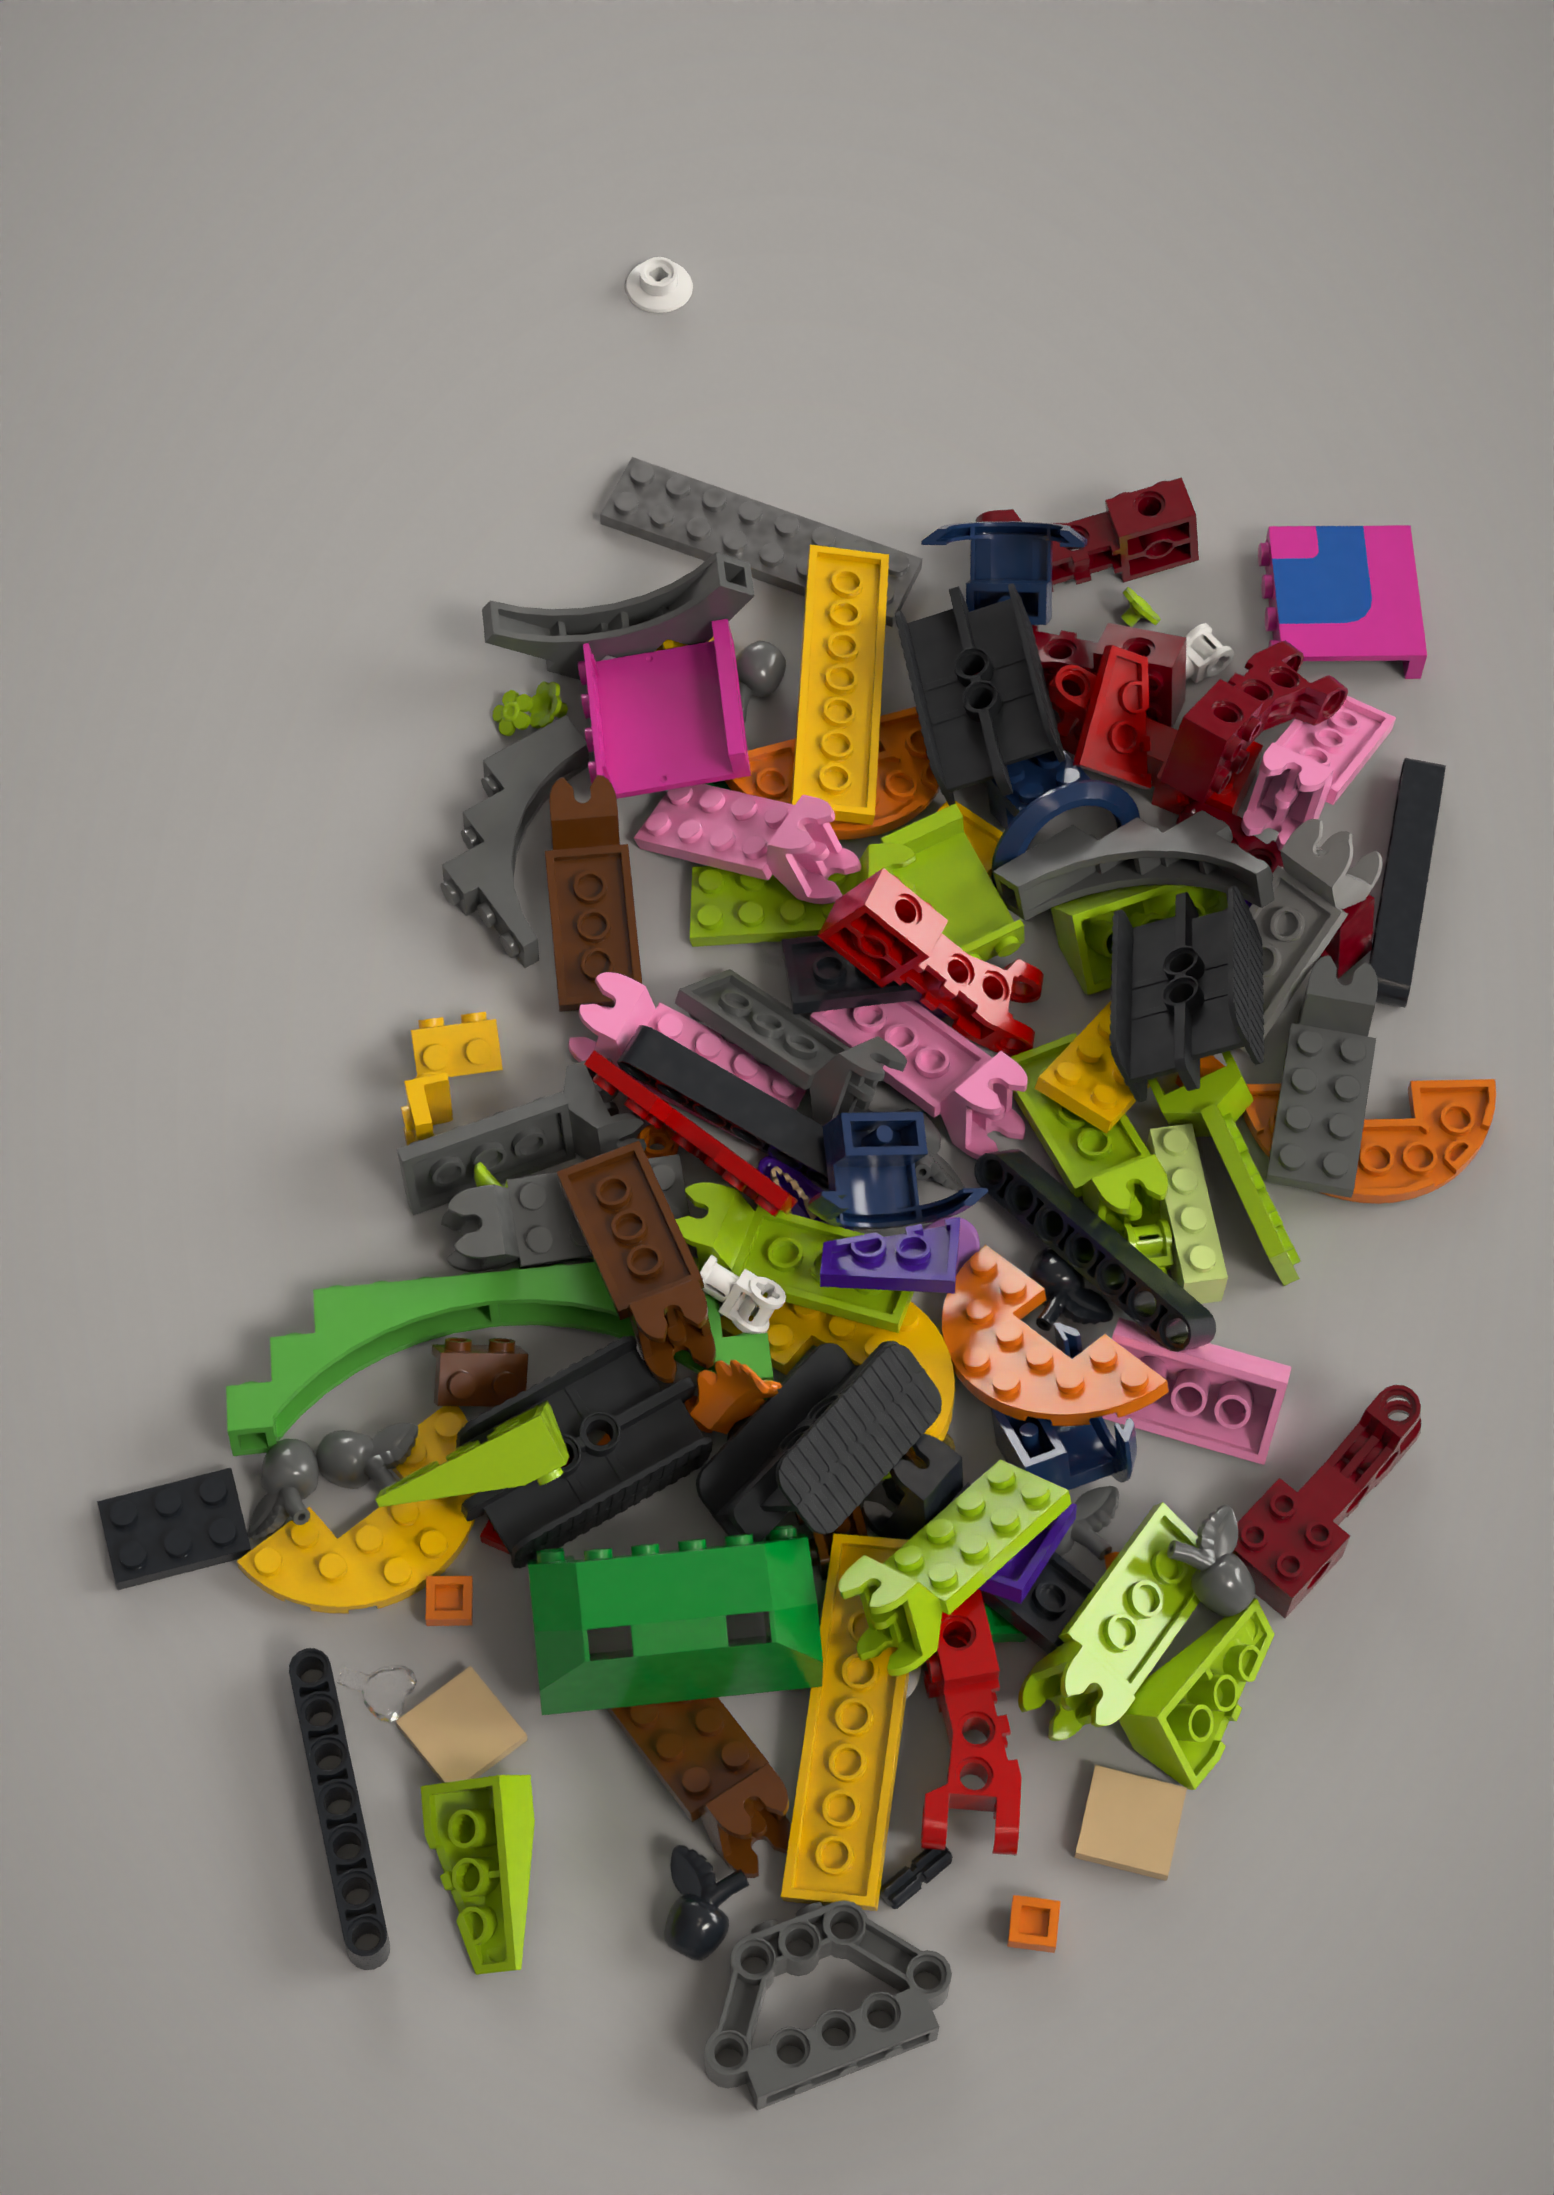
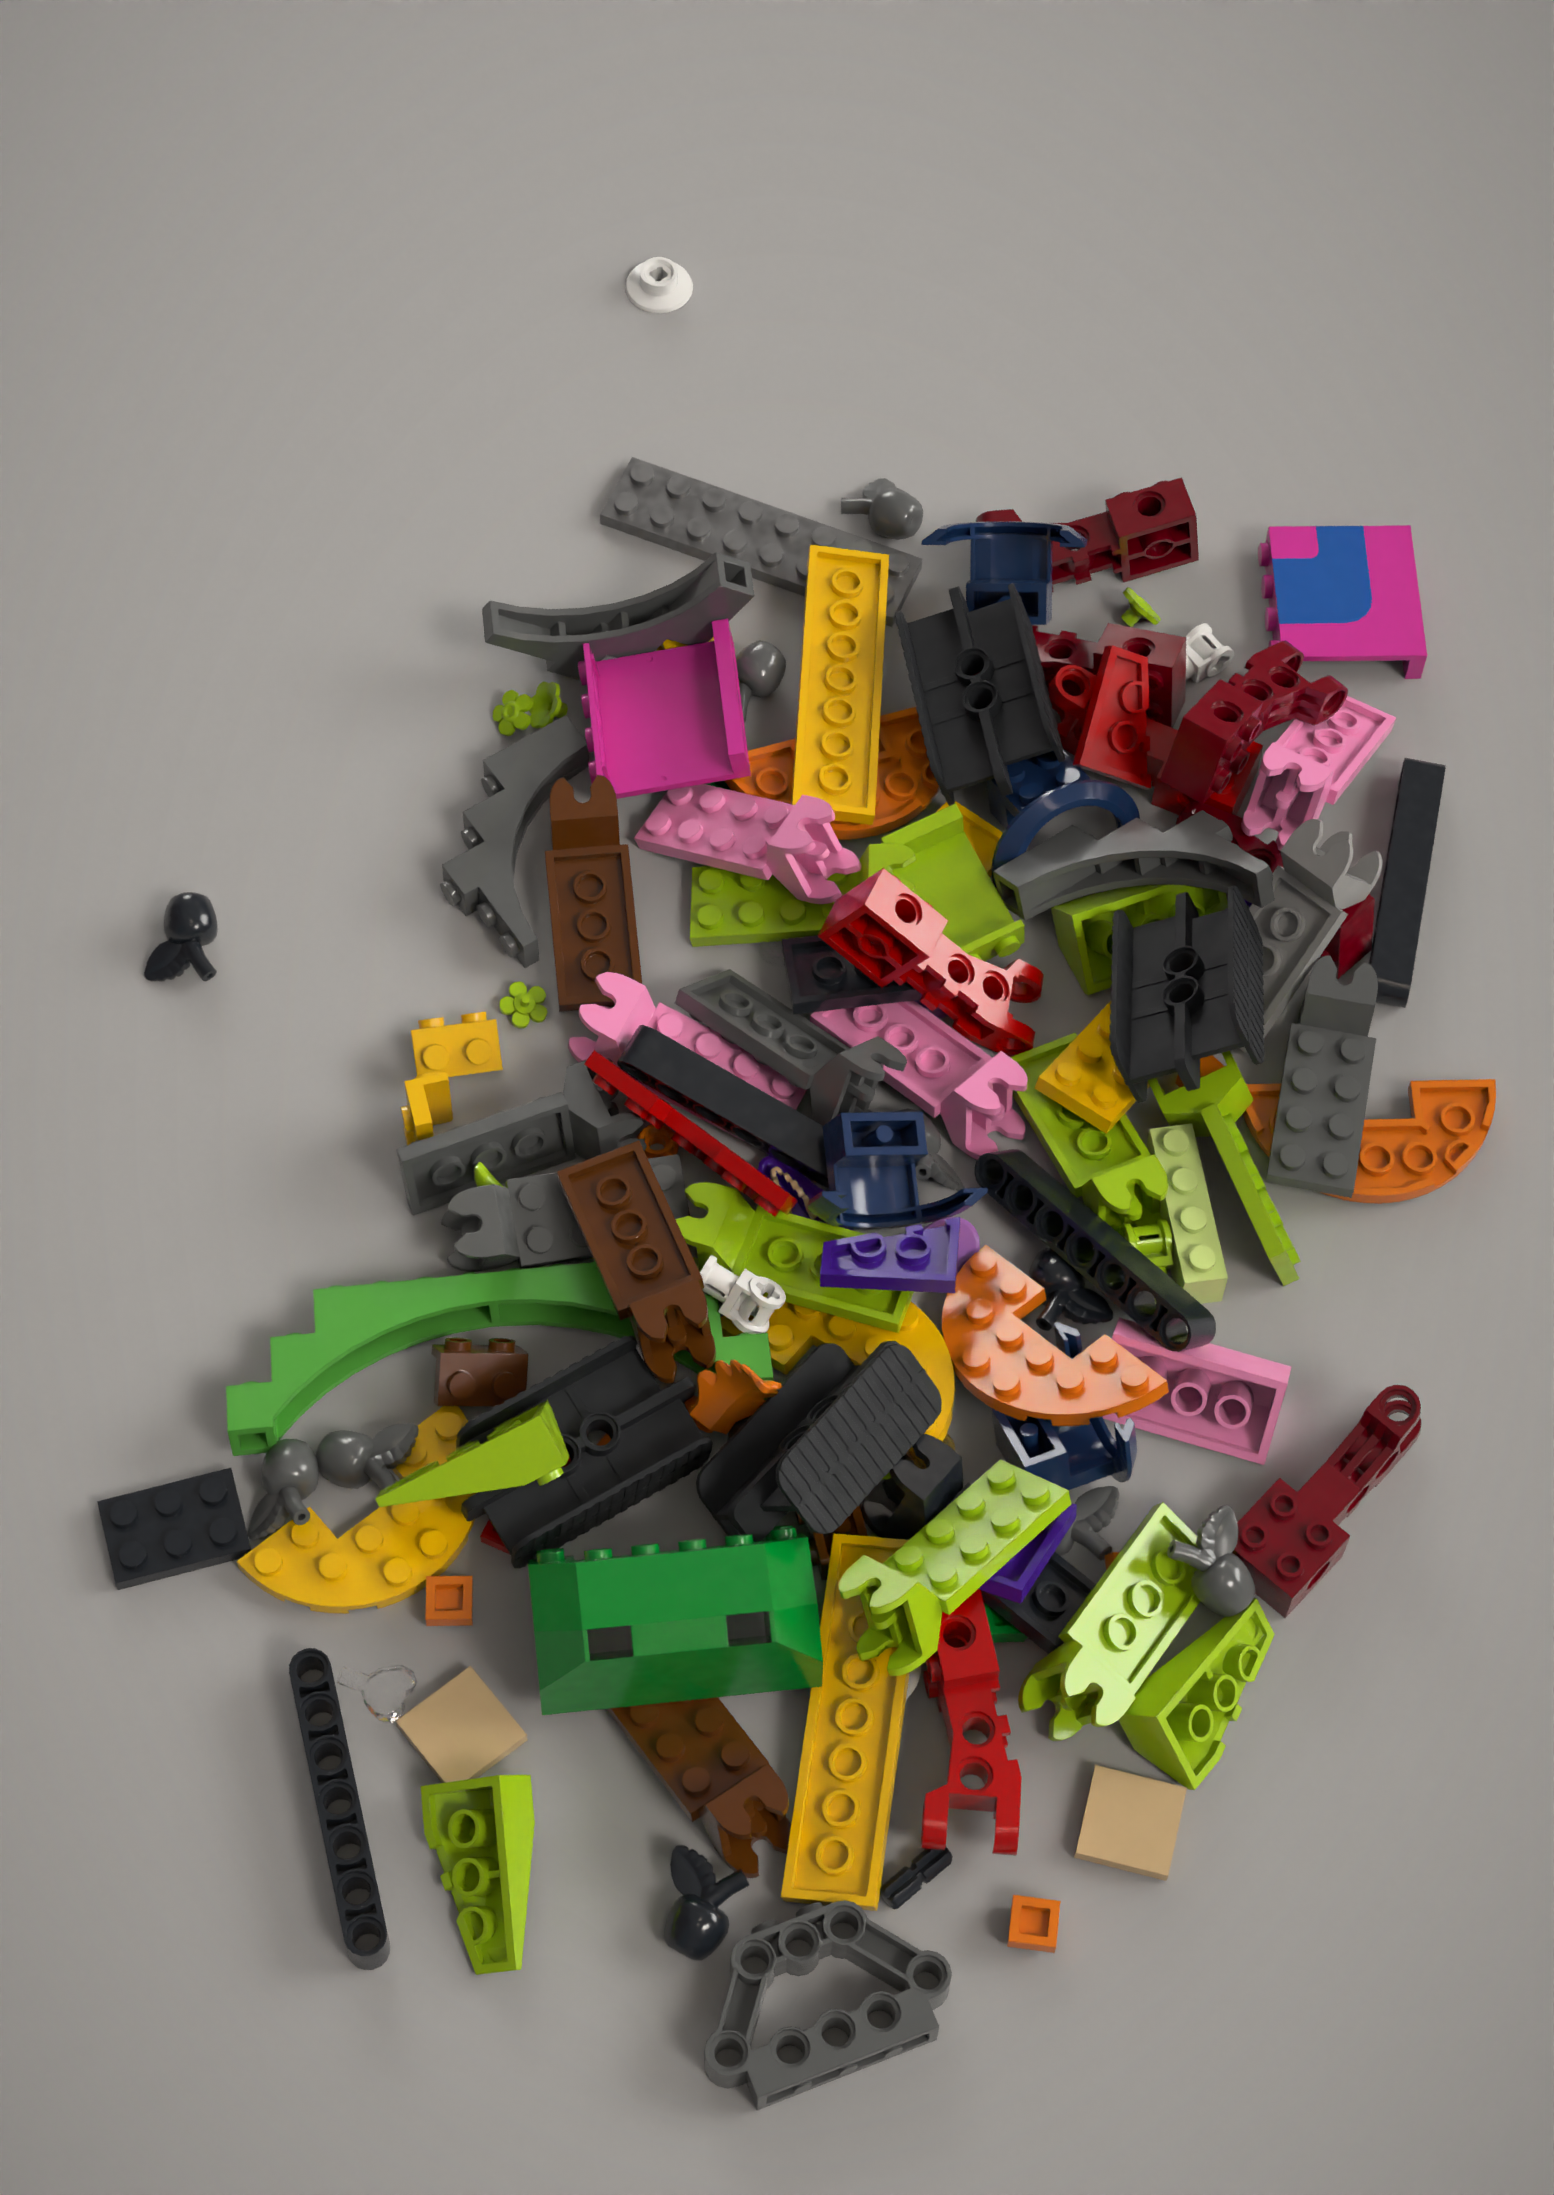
none -> black piece [144,892,218,981]
none -> lime plant [499,981,548,1029]
none -> dark grey piece [841,478,923,540]

